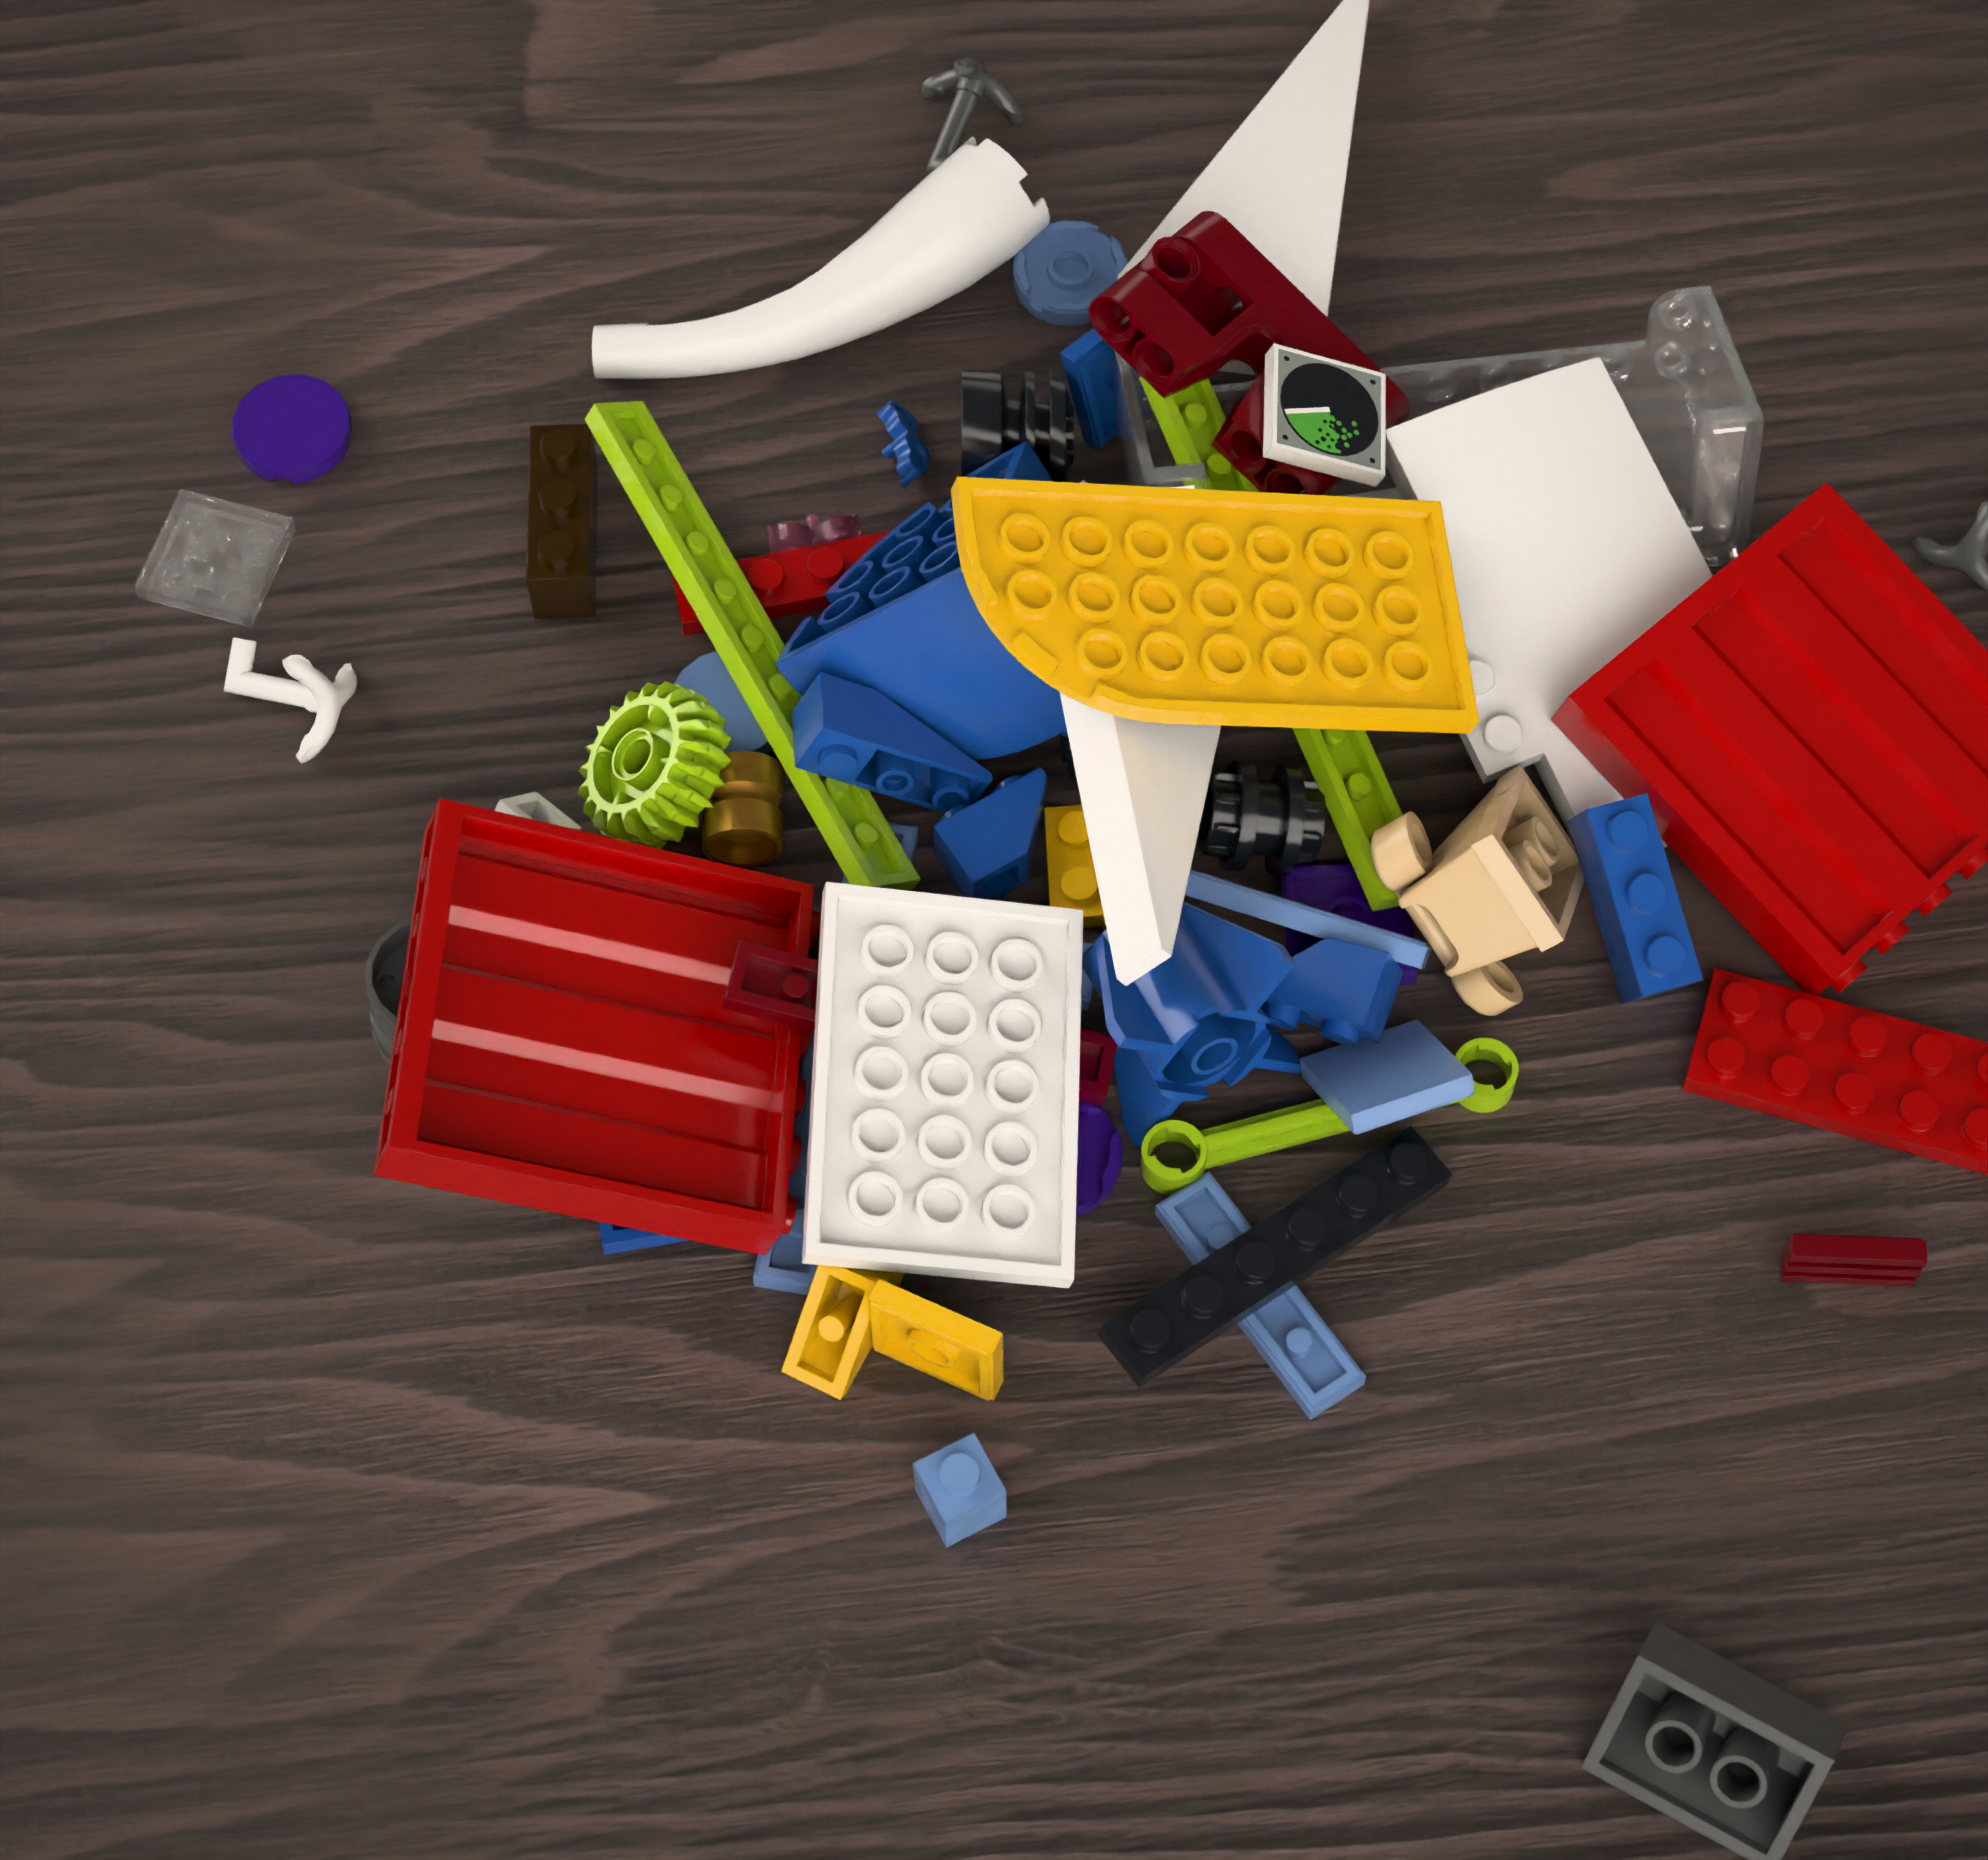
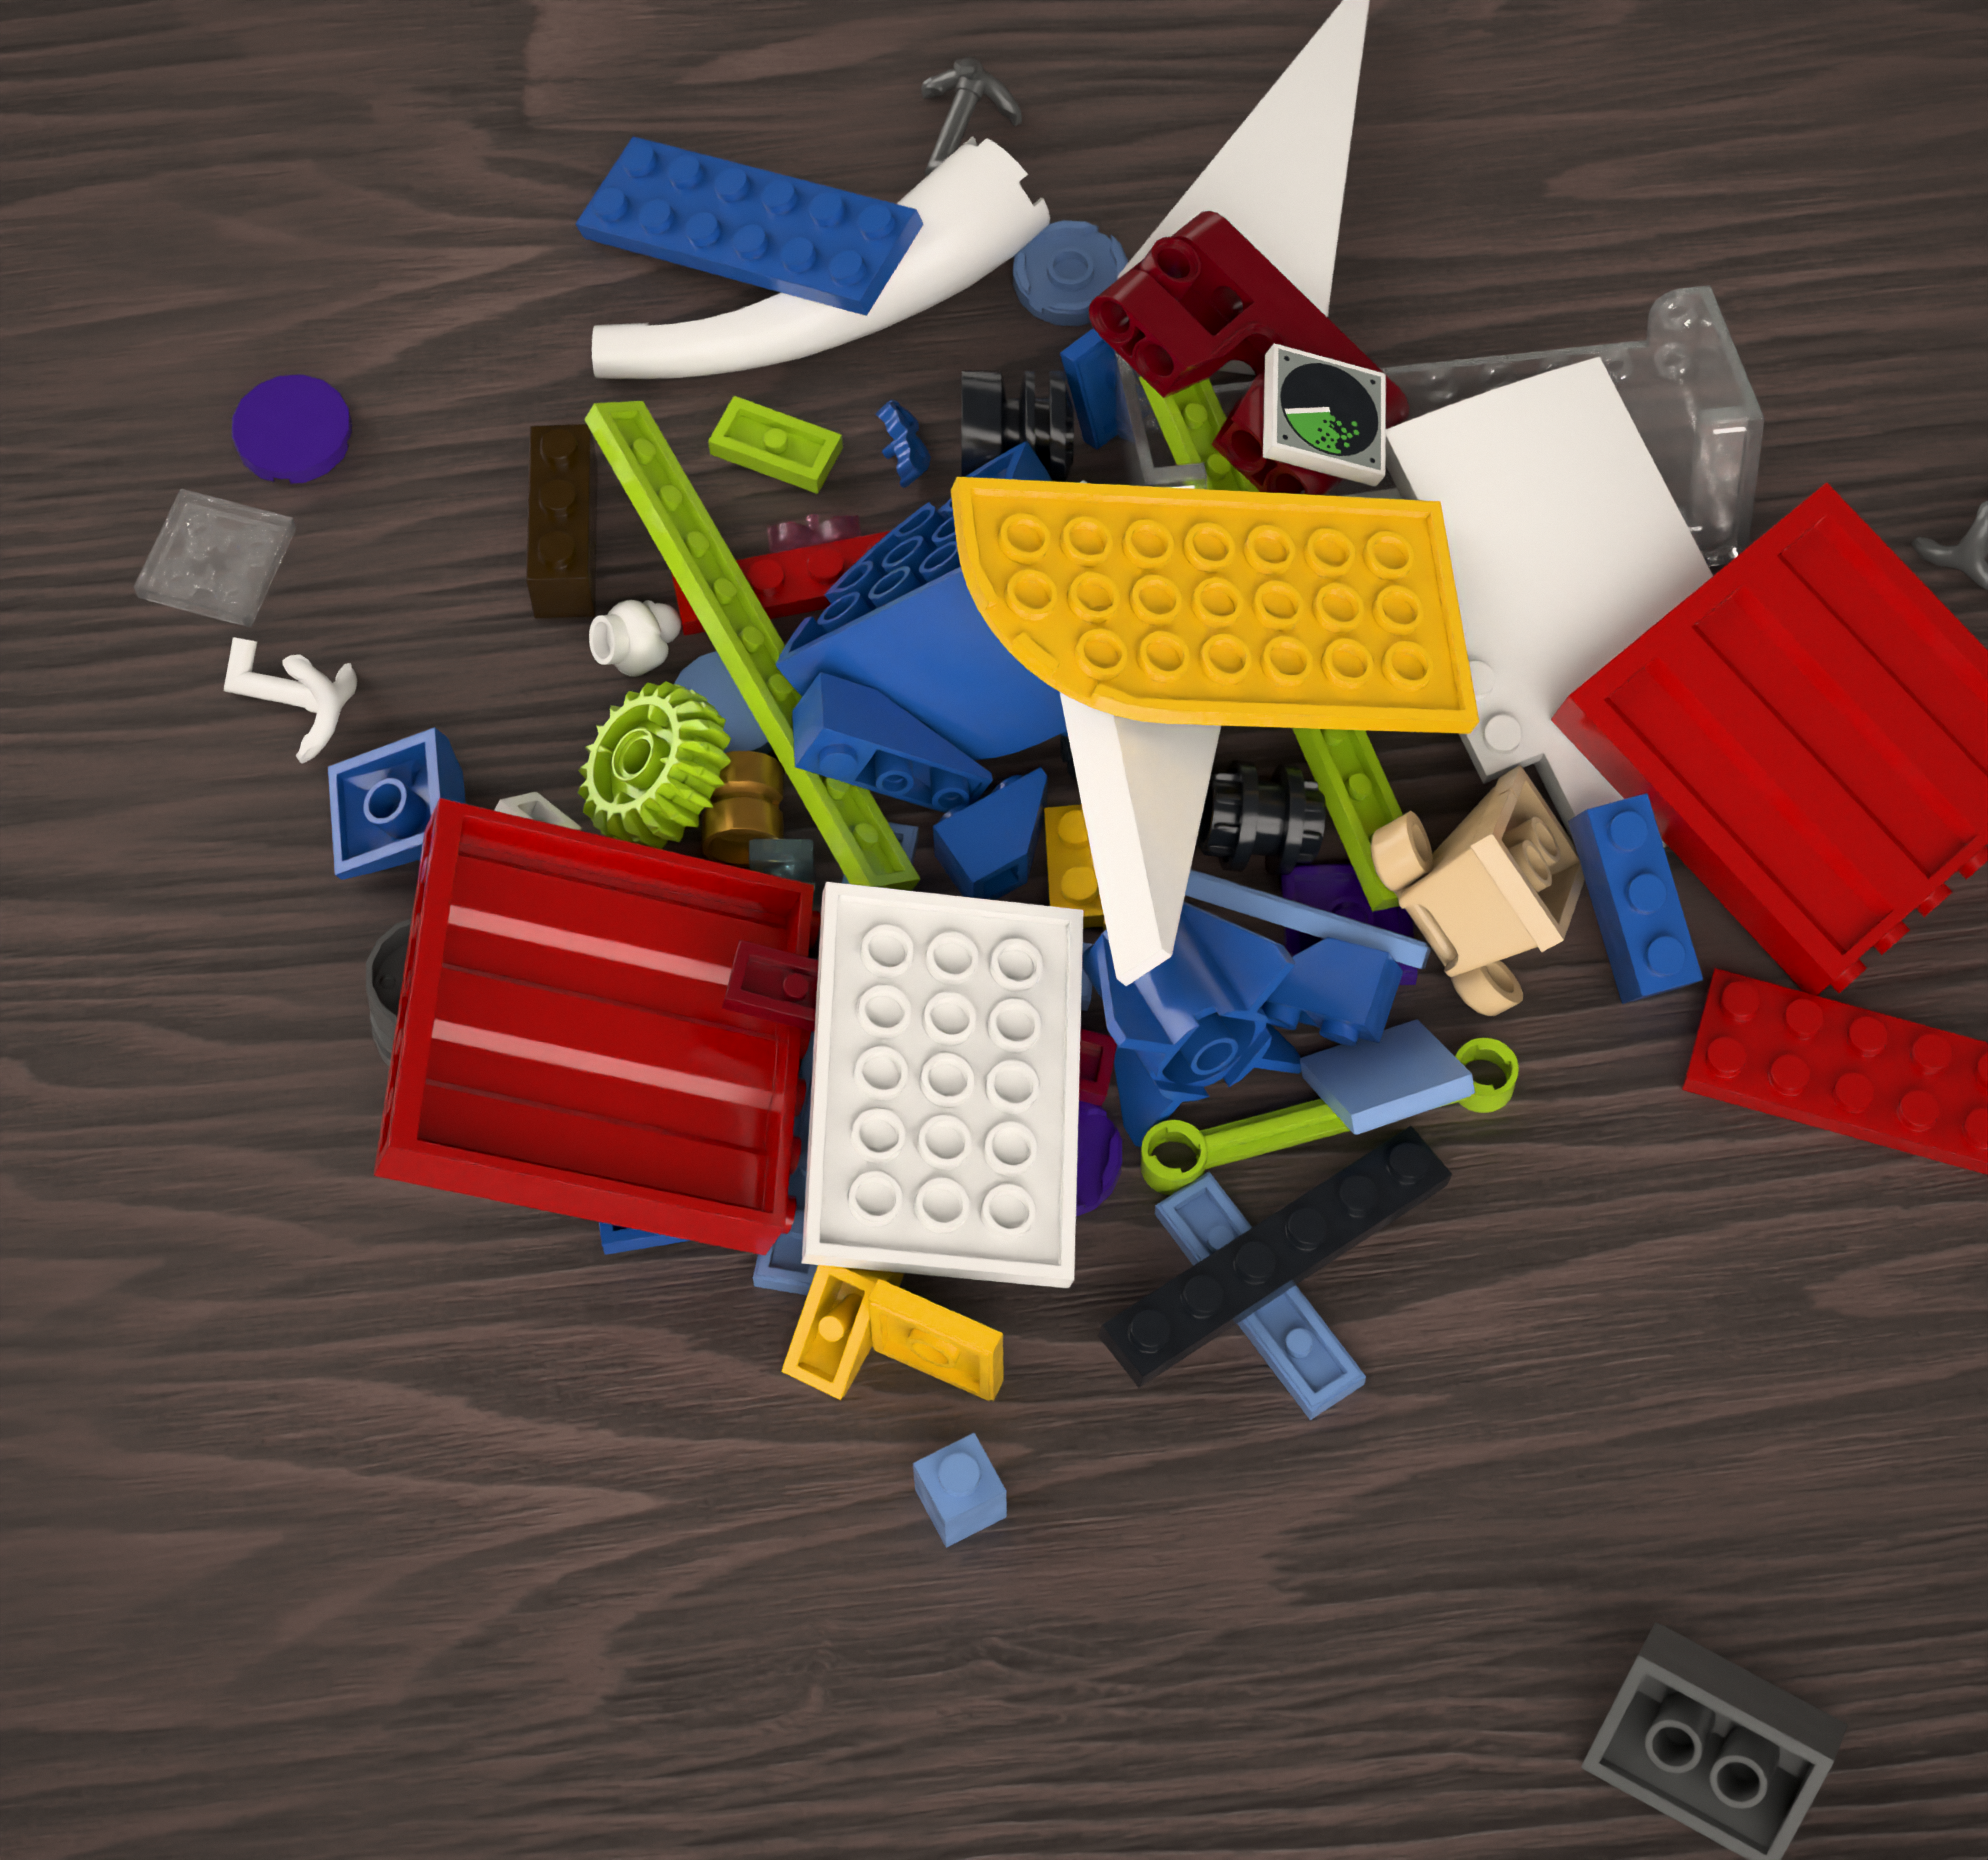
dark red tile [1779,1233,1928,1287] -> none
none -> blue slope [328,727,466,880]
none -> blue plate [575,136,924,316]
none -> white animal [589,600,681,677]
none -> lime plate [708,396,843,494]
none -> clear light blue tile [749,839,816,890]

